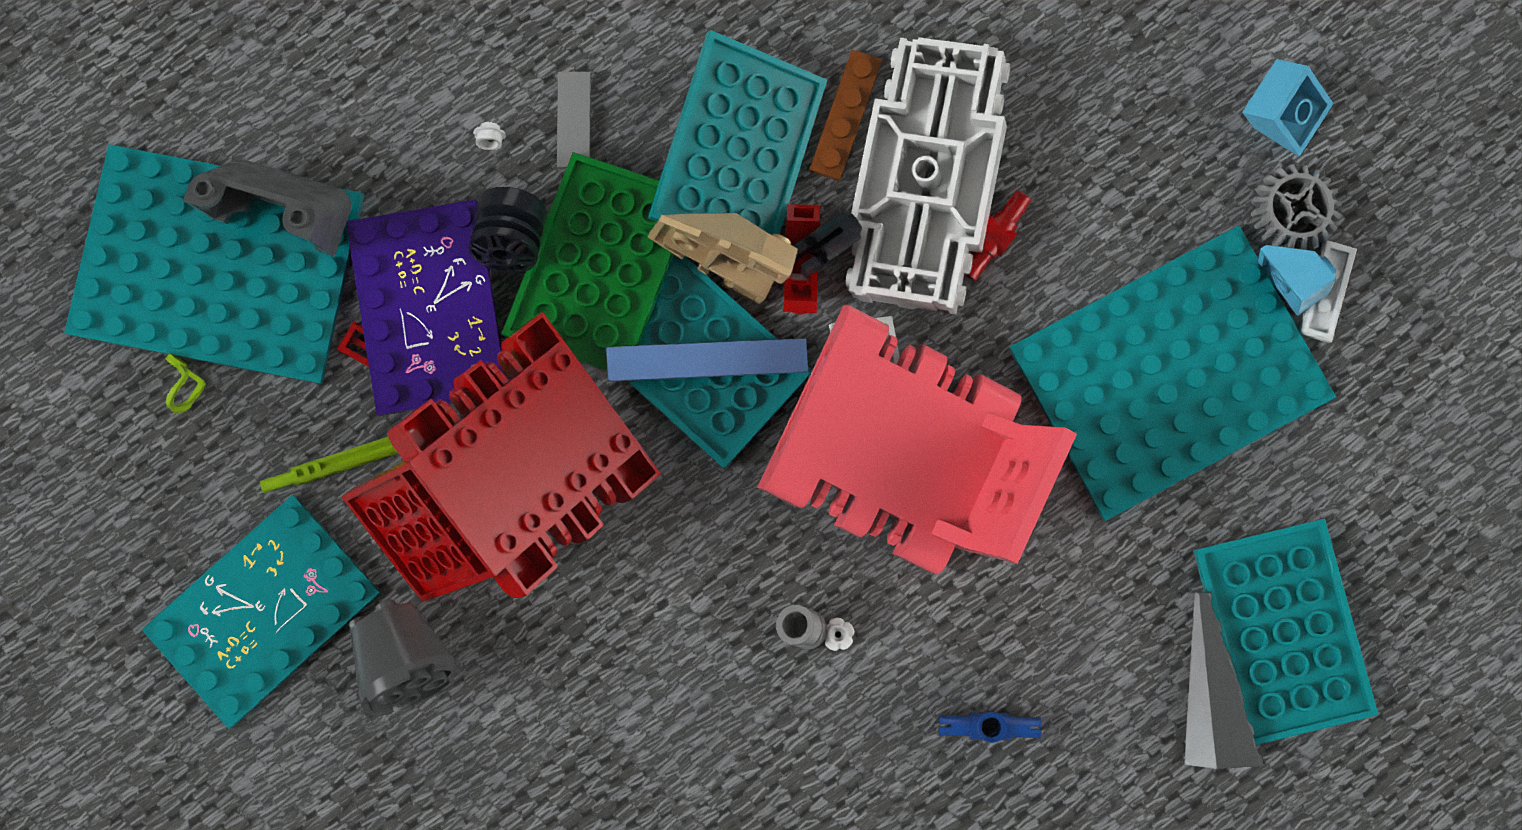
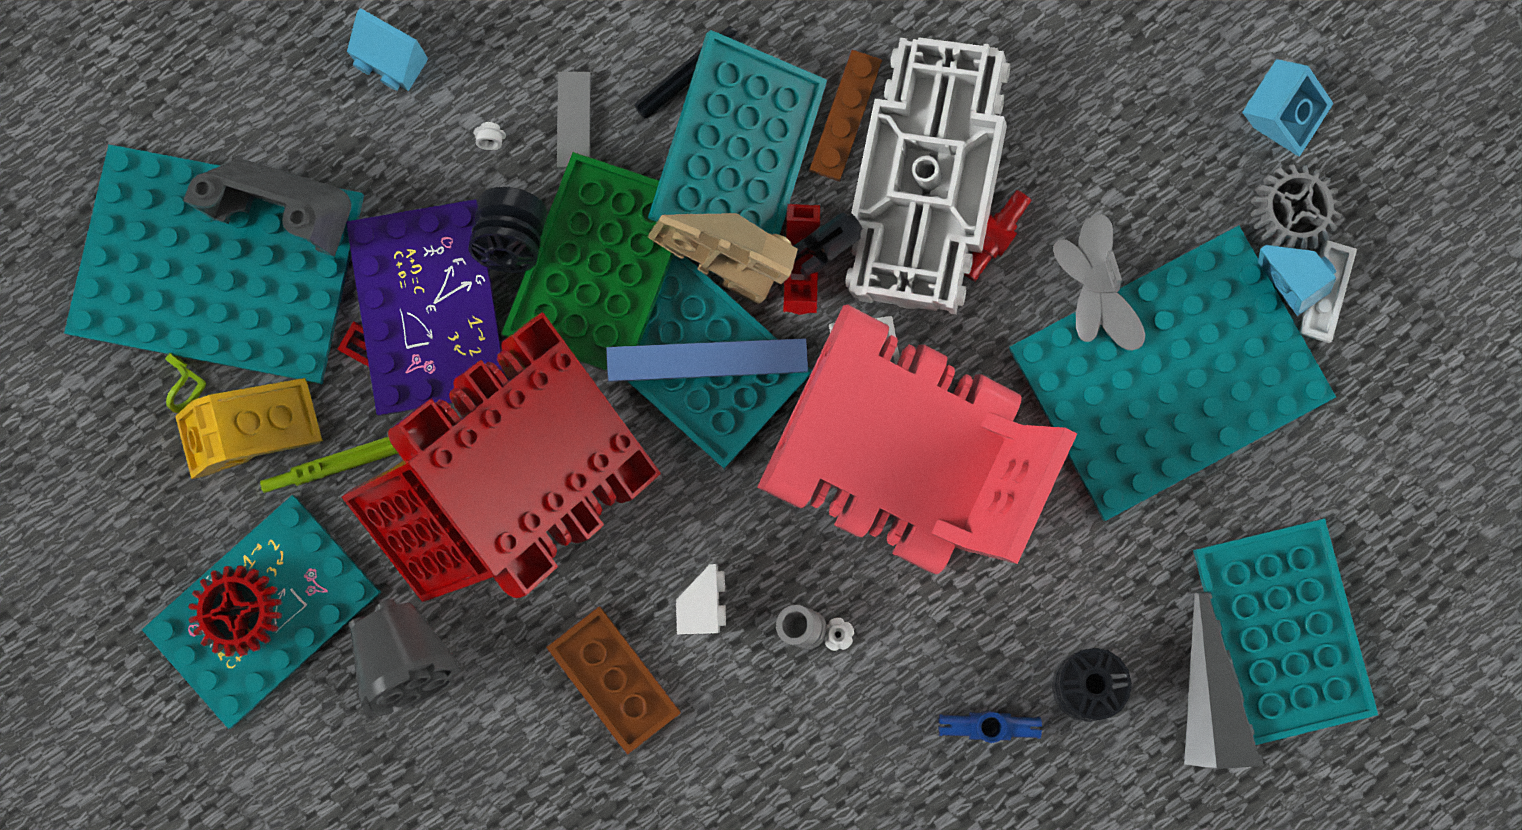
none -> yellow bracket [175,378,323,479]
none -> red gear [188,565,282,657]
none -> medium azure slope [347,8,428,91]
none -> dark orange plate [546,606,681,755]
none -> black axle [634,26,740,119]
none -> white slope [676,564,726,634]
none -> black wheel [1052,648,1132,722]
none -> light grey piece [1053,214,1145,350]

